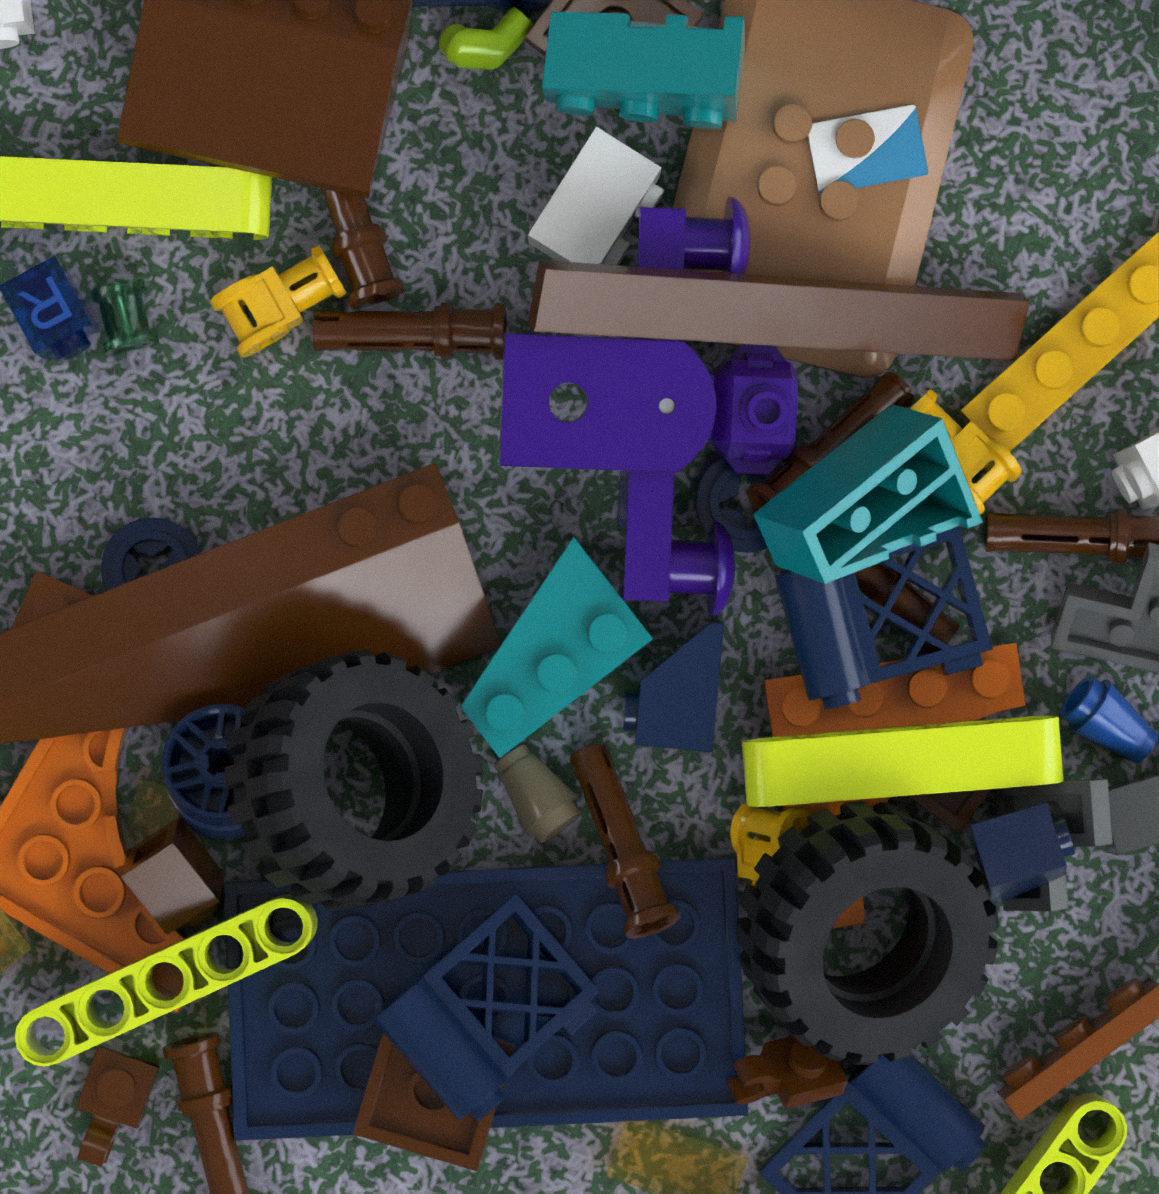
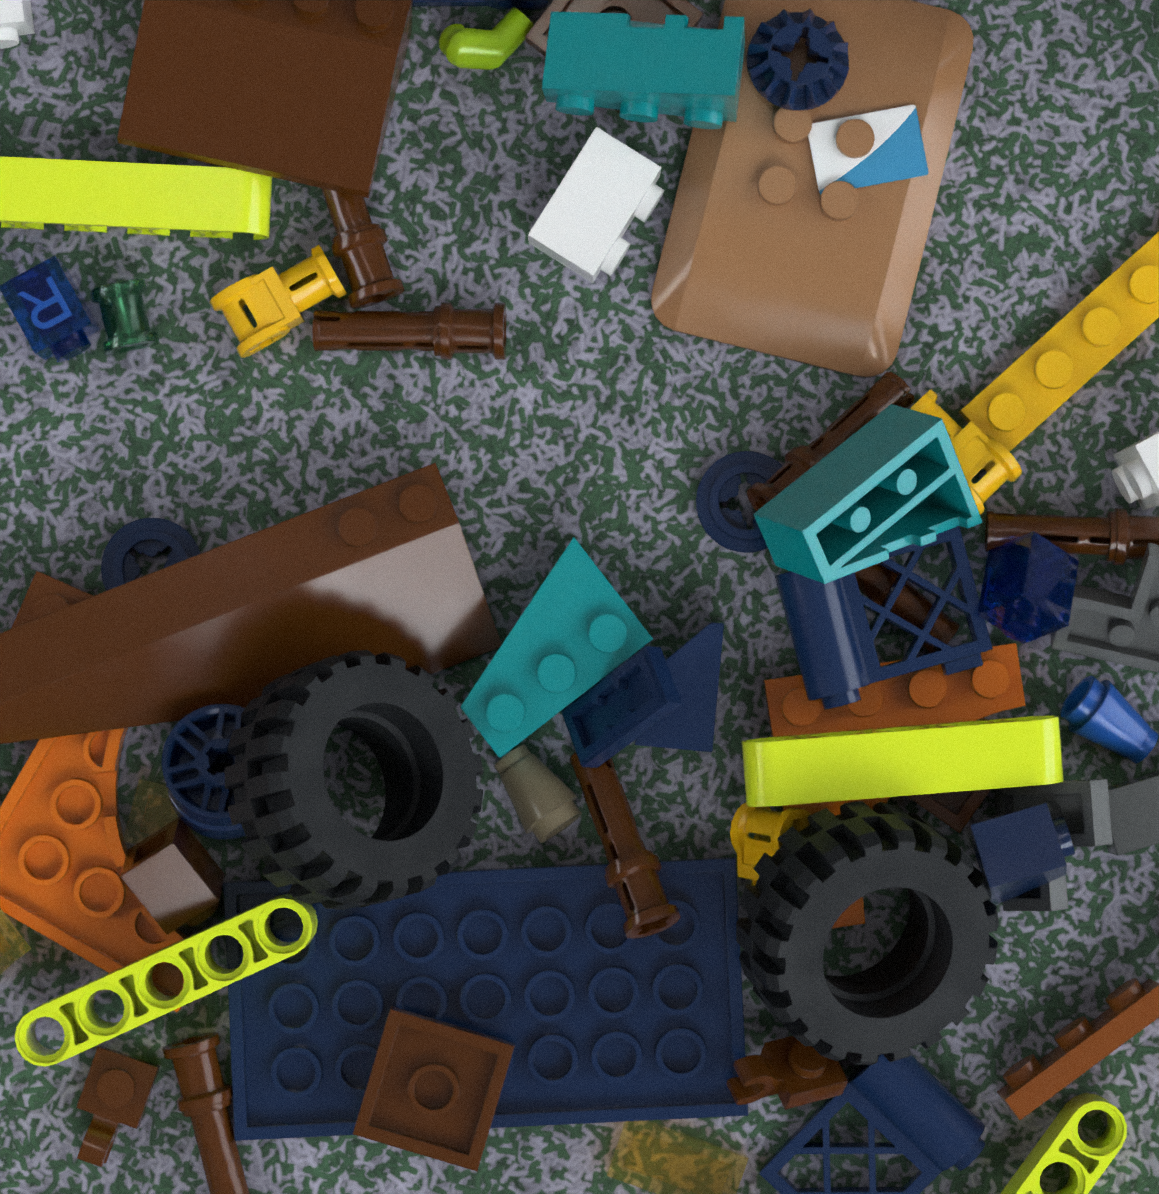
dark blue piece [373,893,600,1122] -> none
dark purple piece [499,196,798,617] -> none
tile [528,260,1030,360] -> none
none -> dark blue plate [561,646,683,768]
none -> dark blue gear [747,8,849,111]
none -> clear blue brick [977,531,1079,644]

